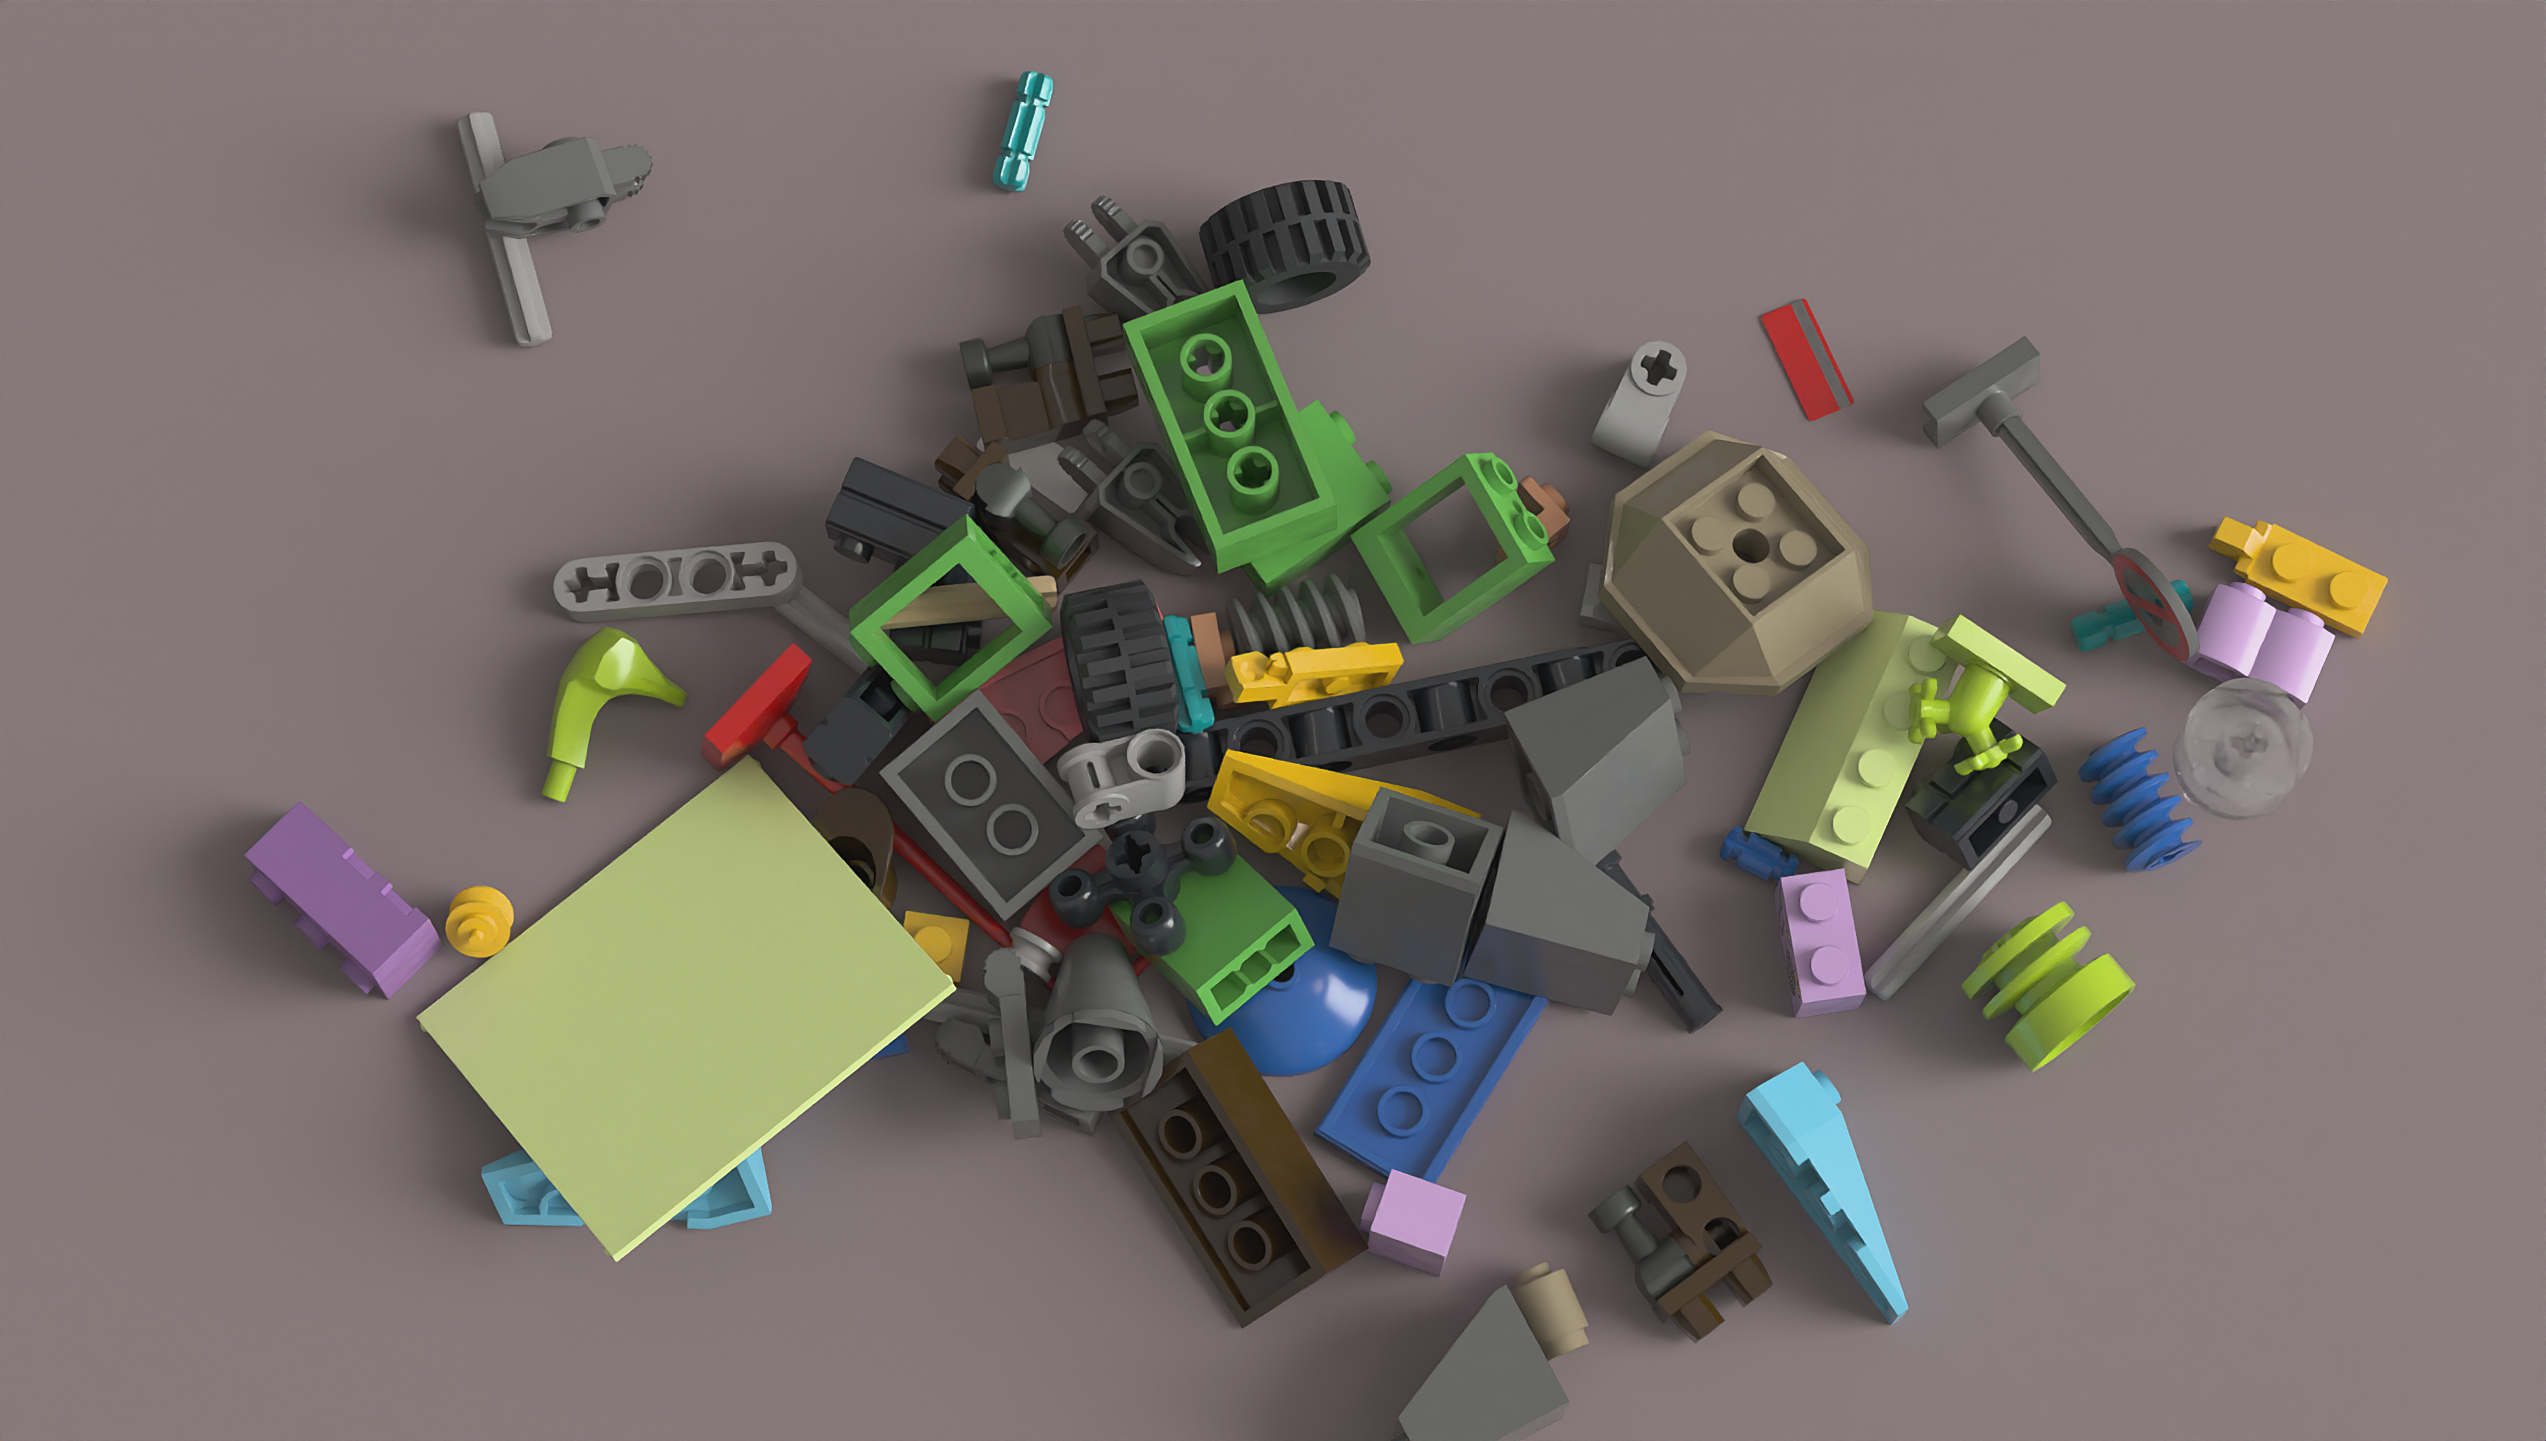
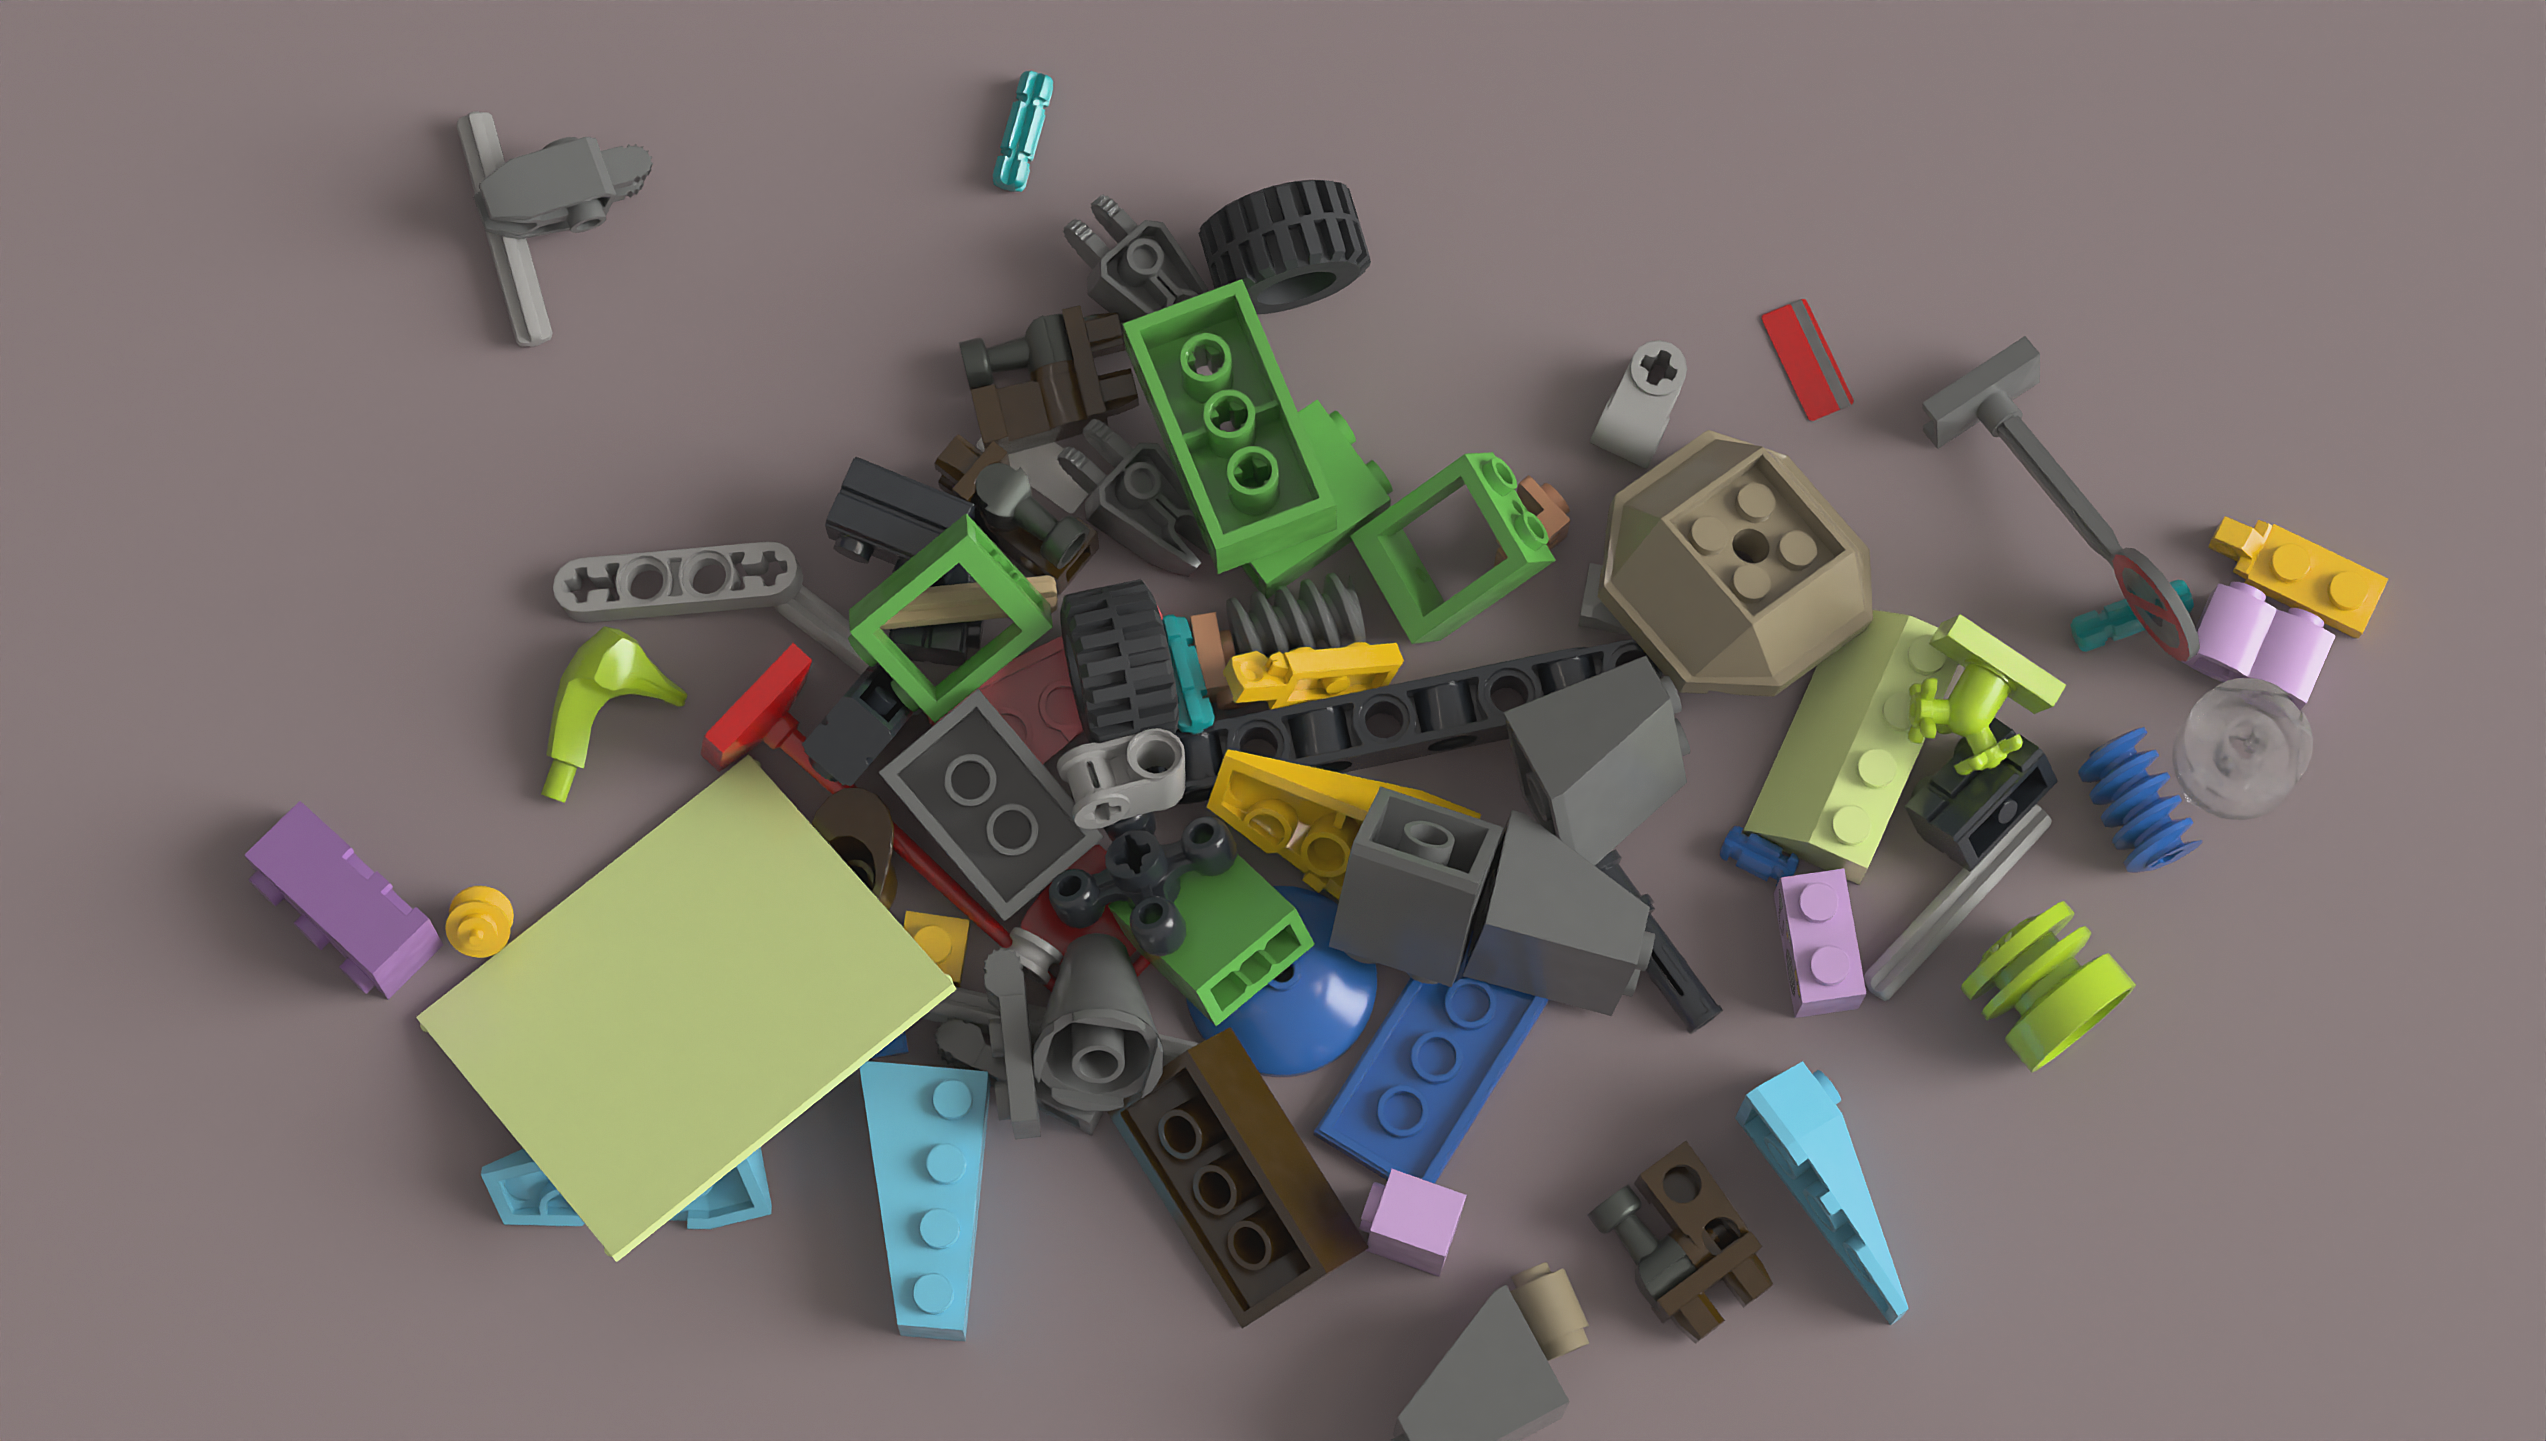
none -> medium azure wedge [859,1061,991,1341]

